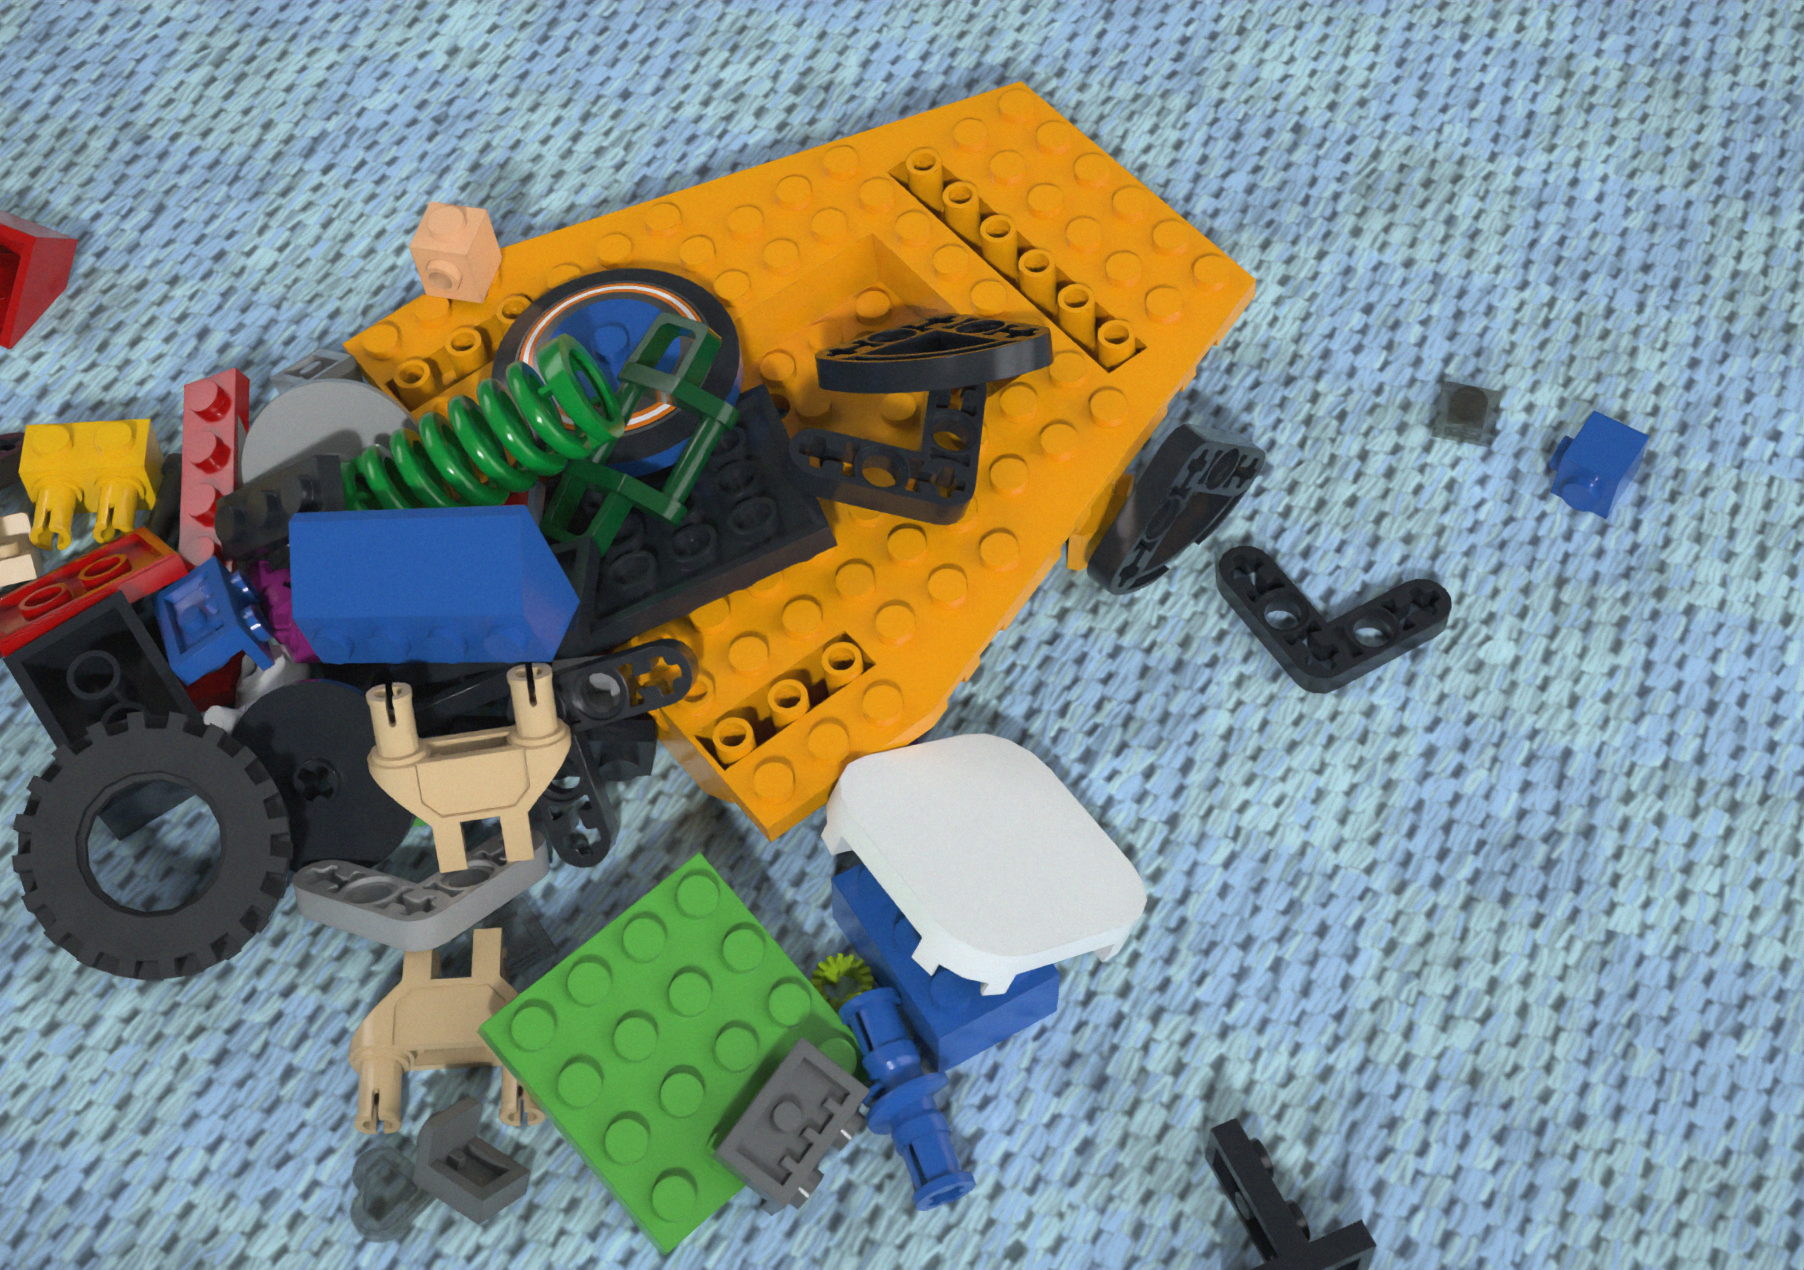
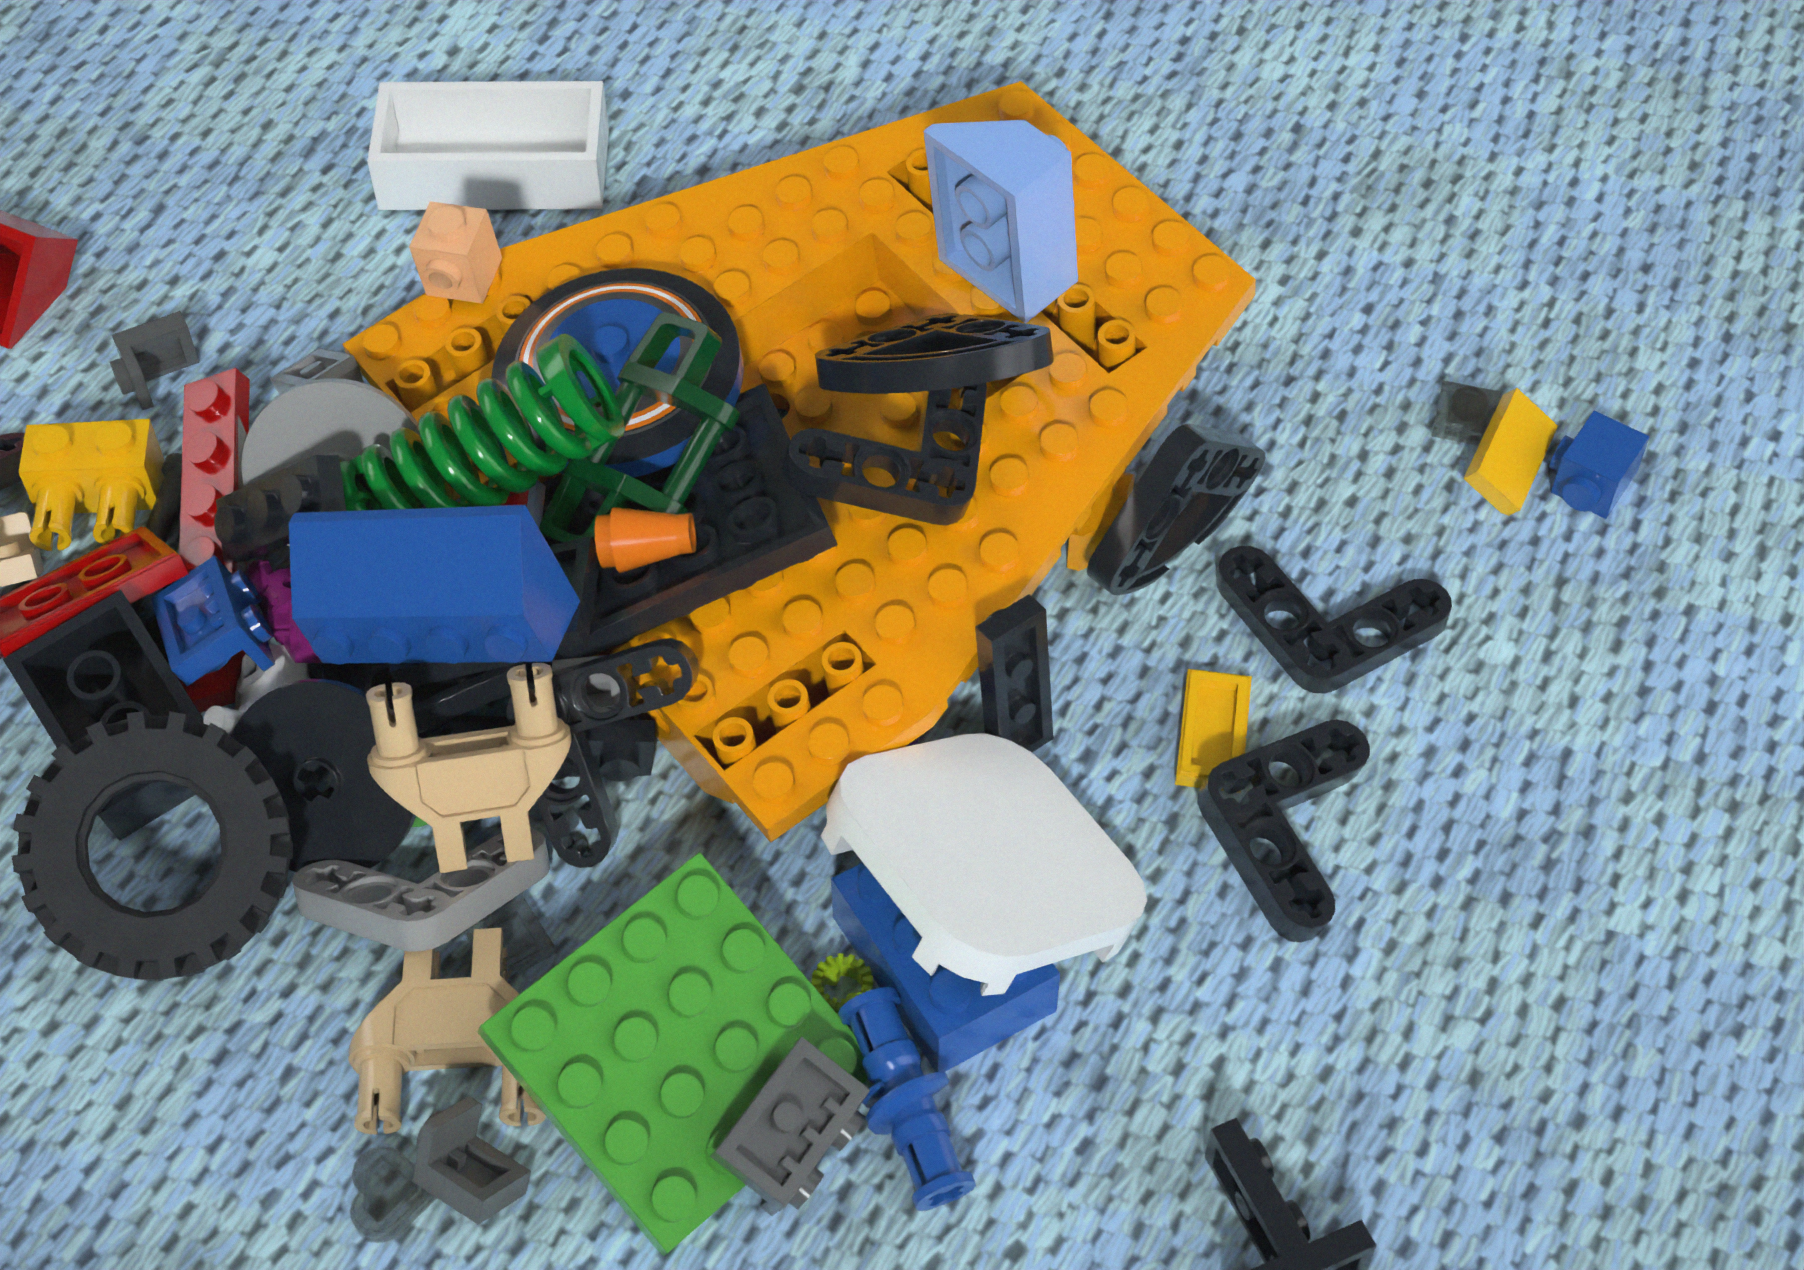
none -> dark grey bracket [110,311,199,411]
none -> white piece [367,81,609,210]
none -> orange cone [595,507,696,573]
none -> light blue slope [923,120,1078,323]
none -> black plate [975,594,1054,752]
none -> yellow tile [1175,669,1252,793]
none -> black beam [1197,719,1370,942]
none -> yellow tile [1463,388,1558,516]

